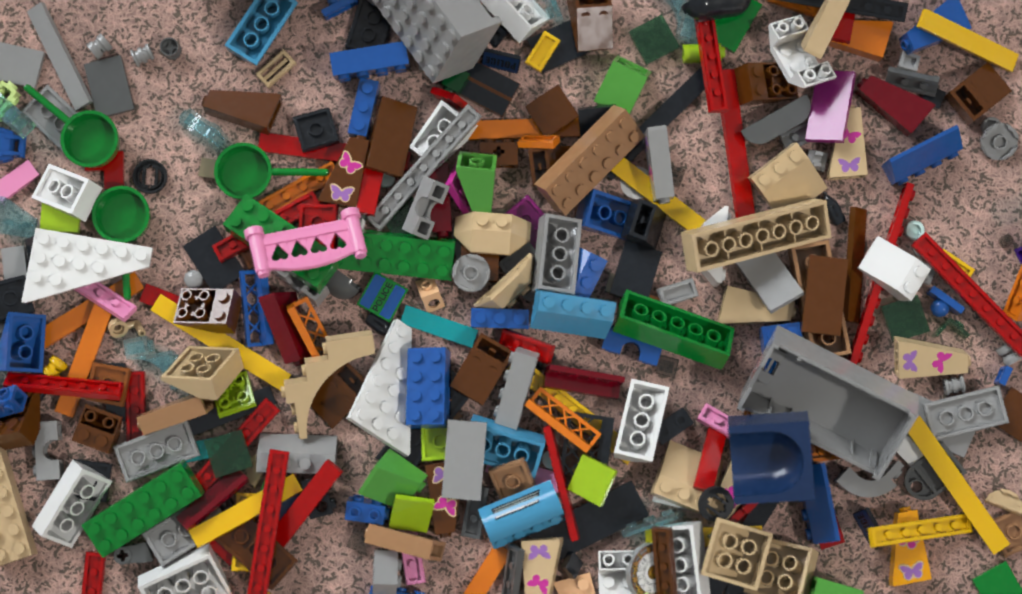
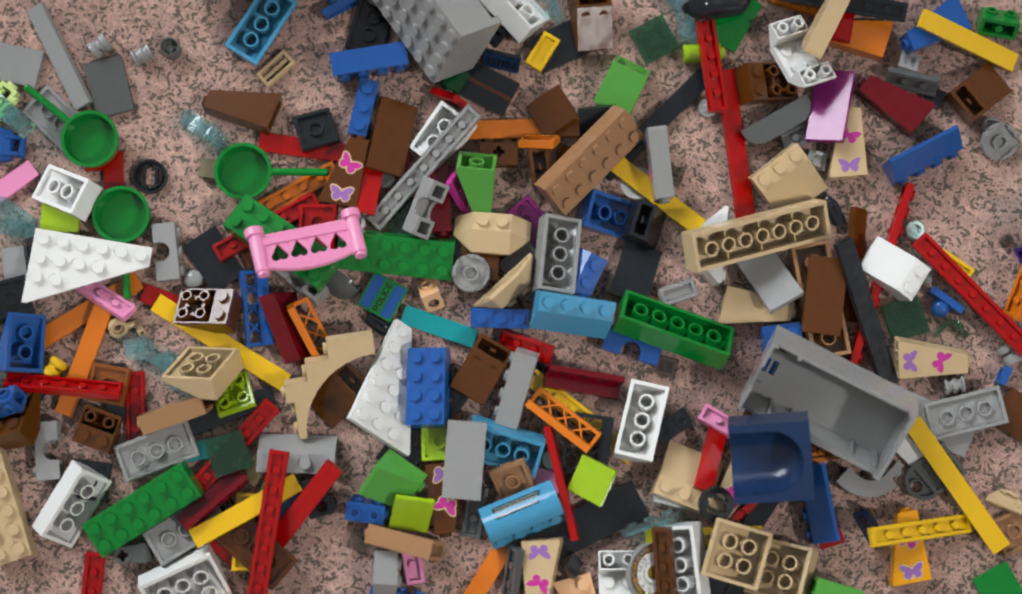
none -> light grey arch [151,222,186,283]
none -> light grey tile [698,98,715,118]
none -> black tile [833,237,899,384]
none -> green brick [976,7,1021,41]

